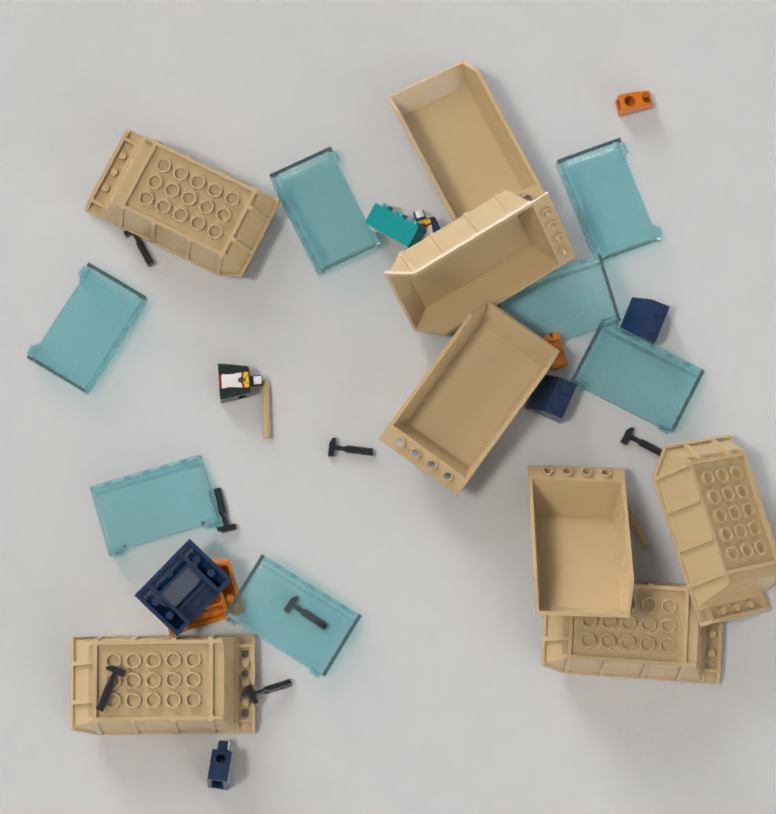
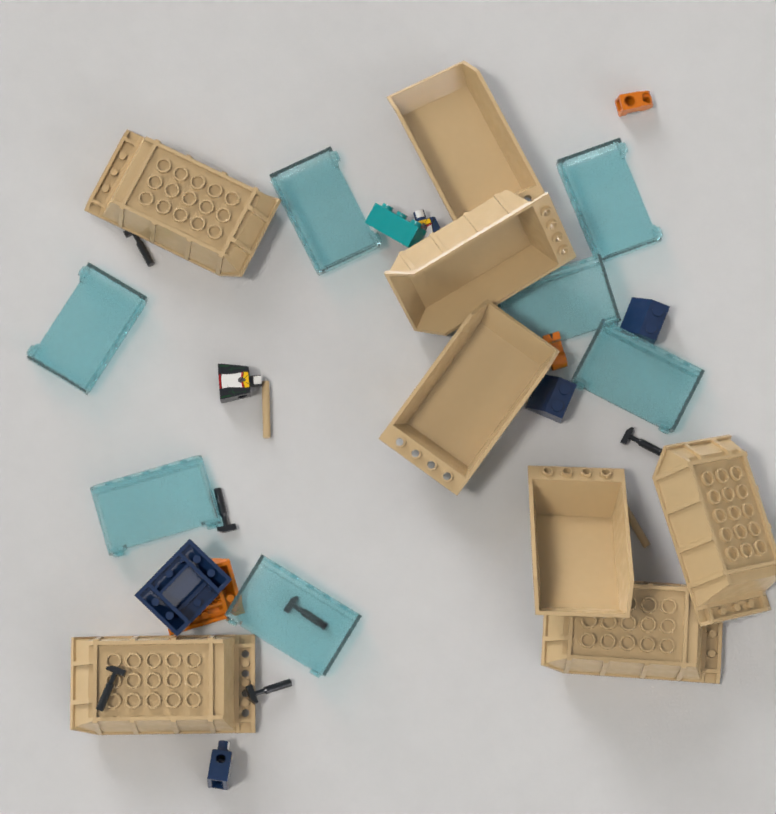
black piece [328,438,373,457] -> none

